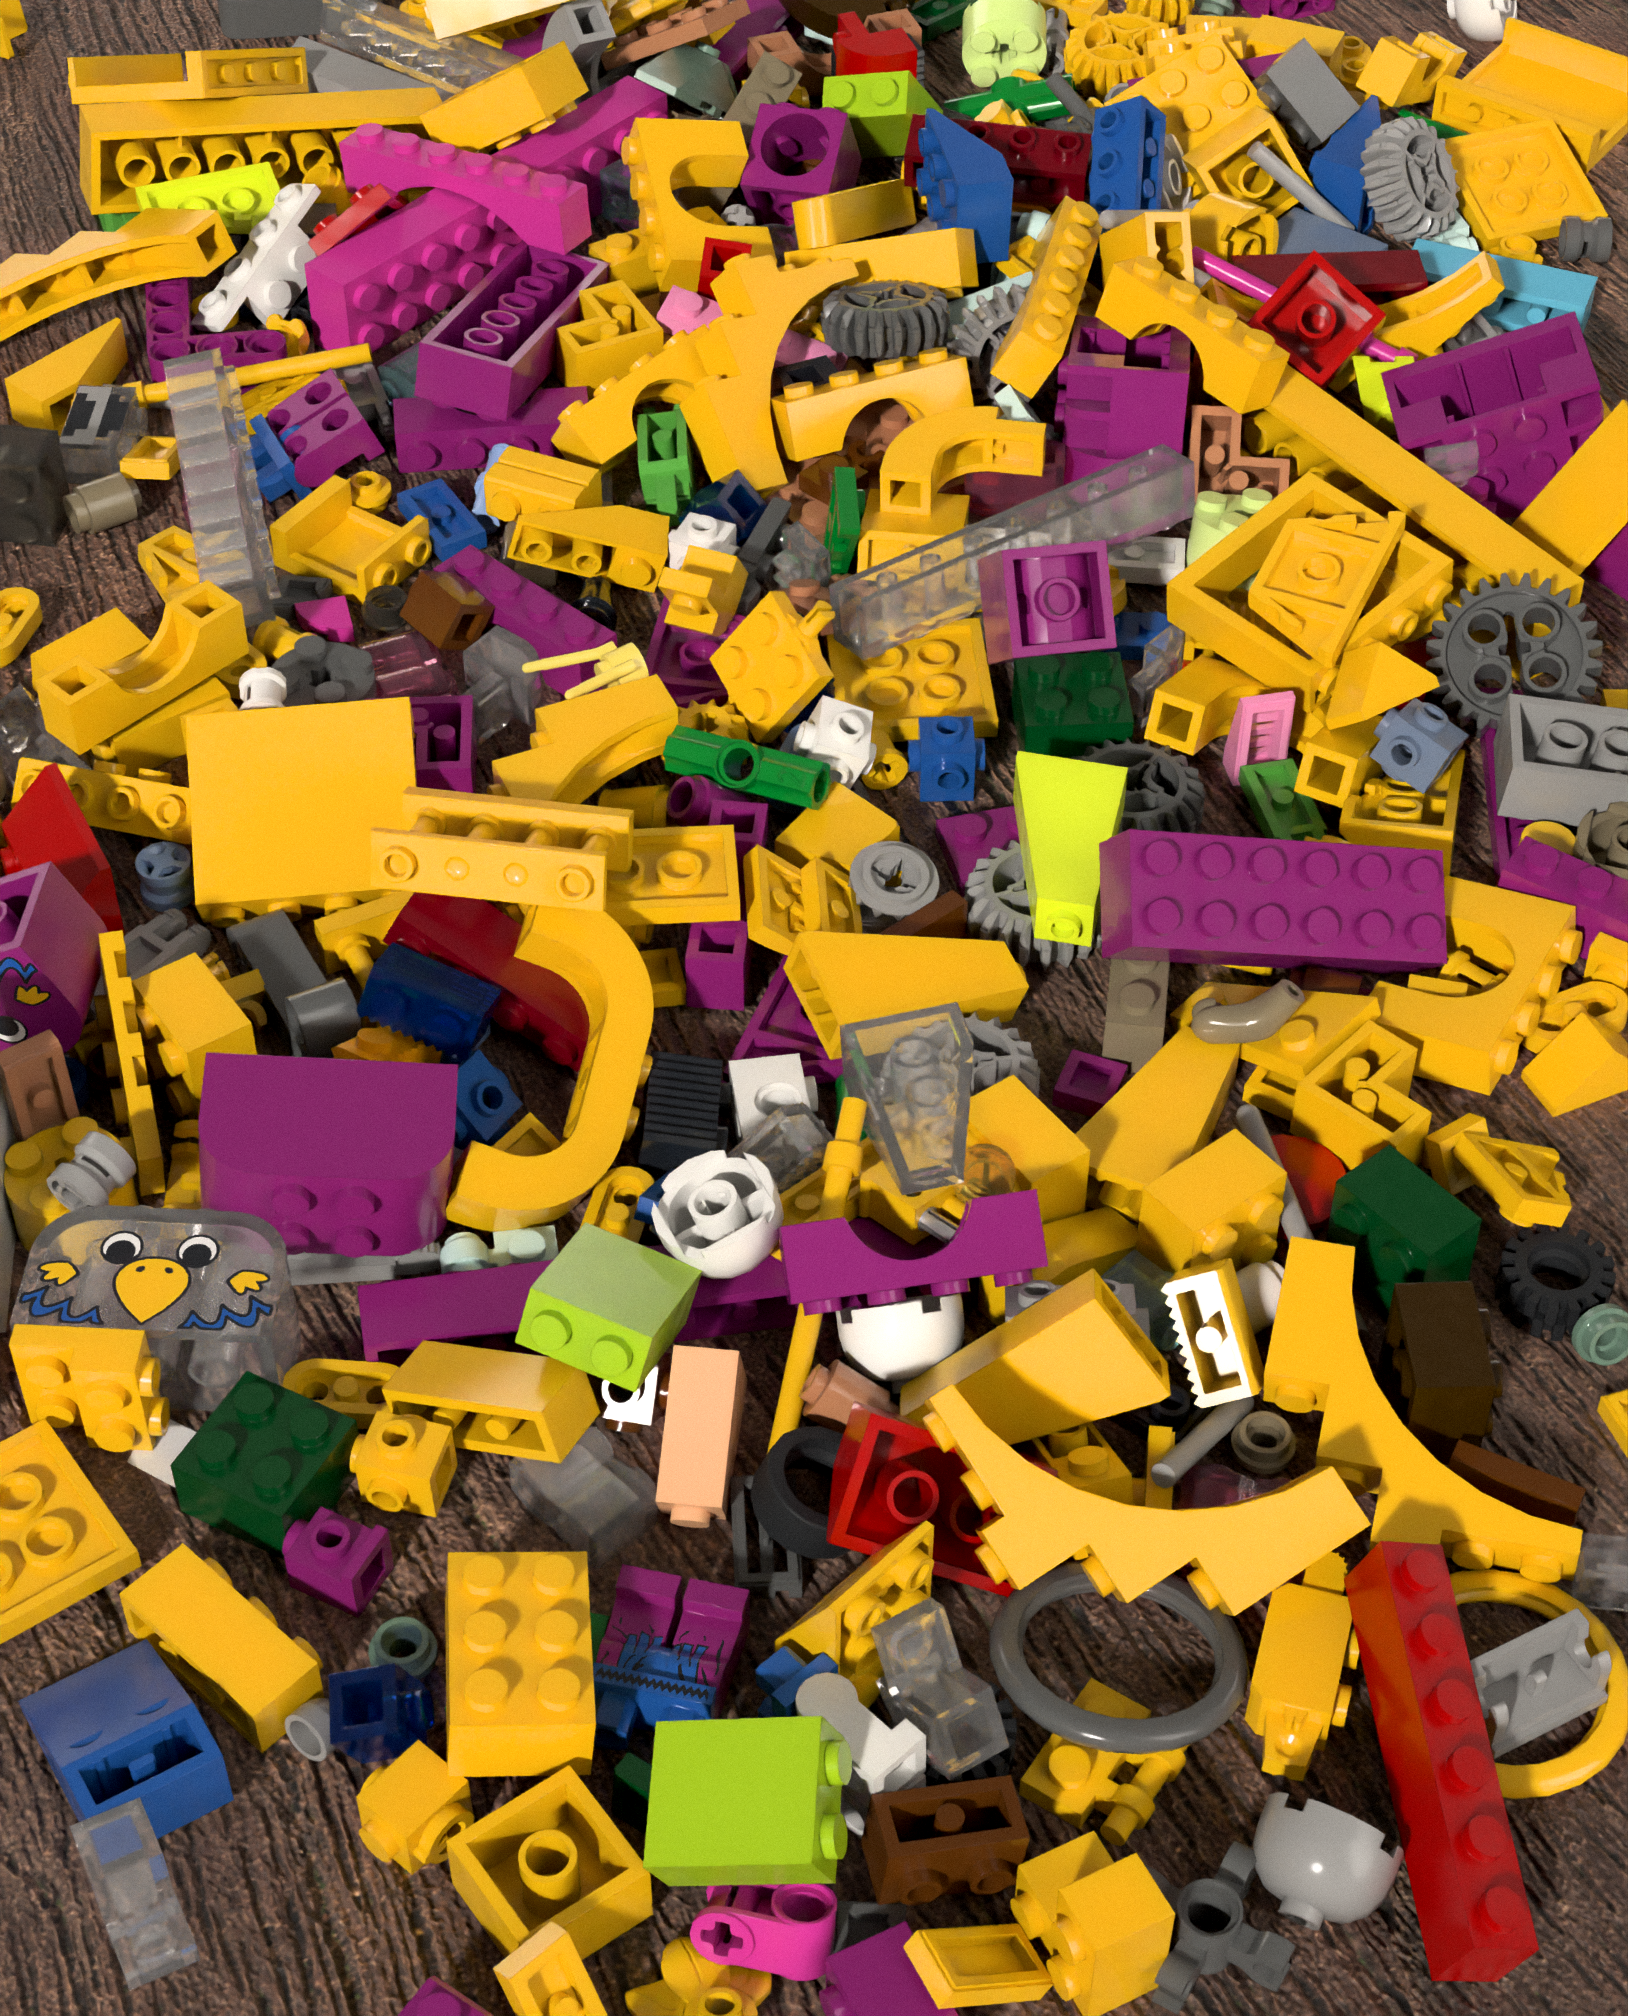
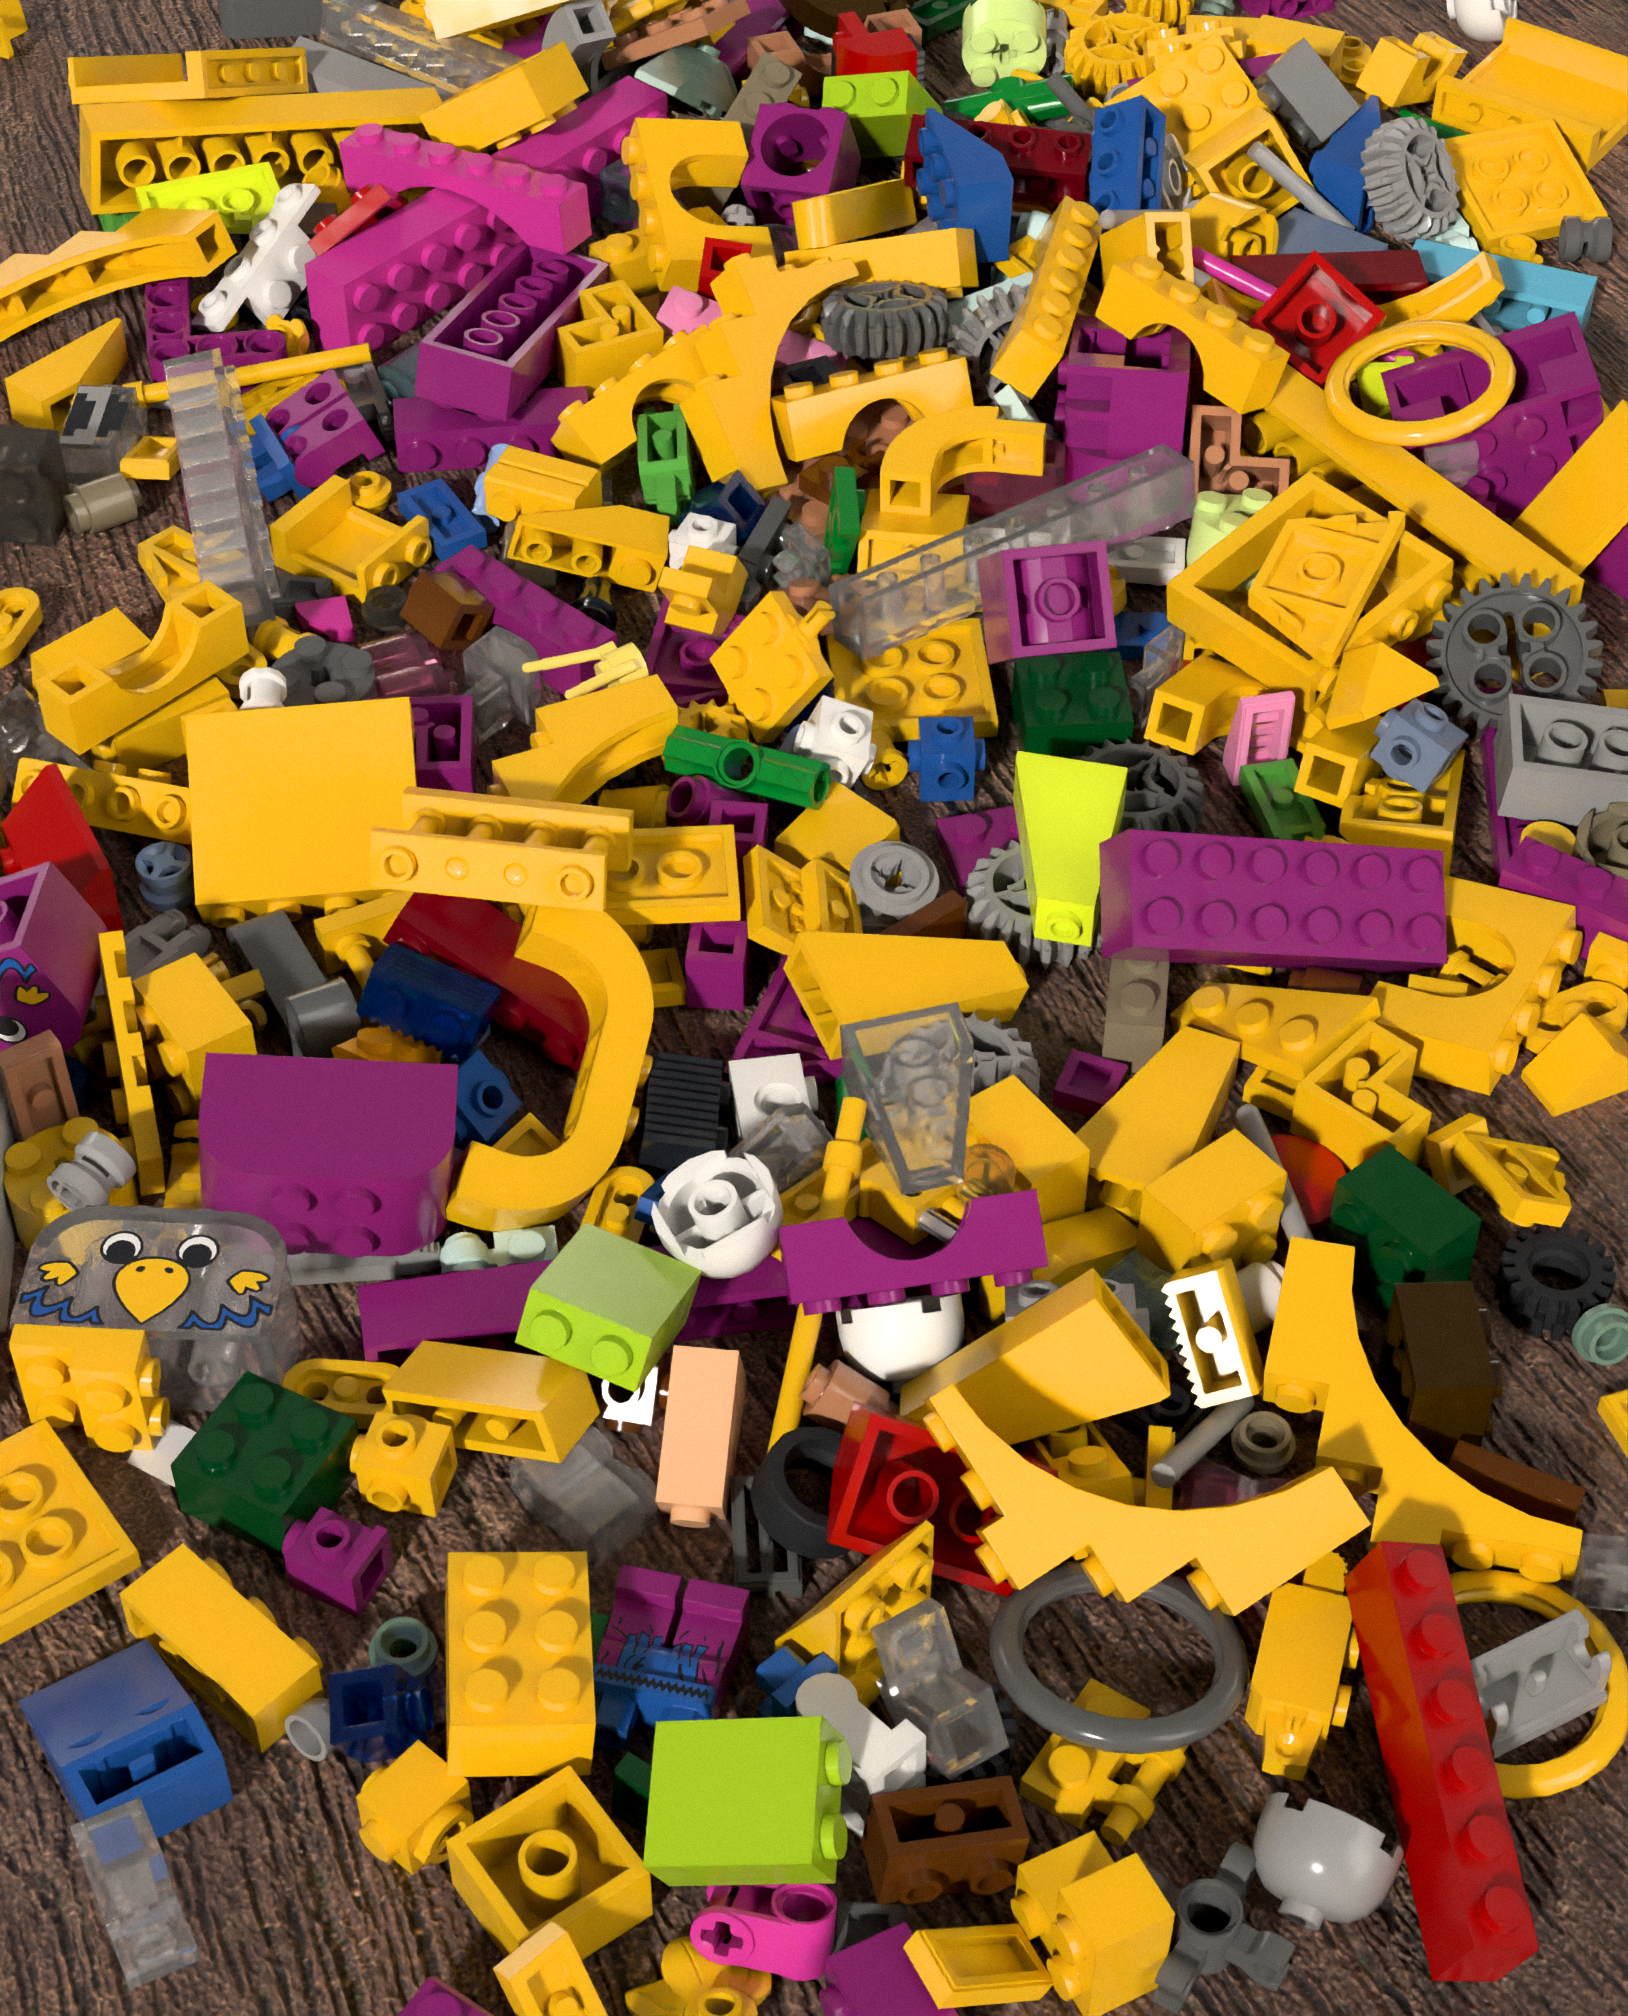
dark tan arm [1191,979,1305,1044] -> none
none -> yellow wedge [1324,320,1516,446]

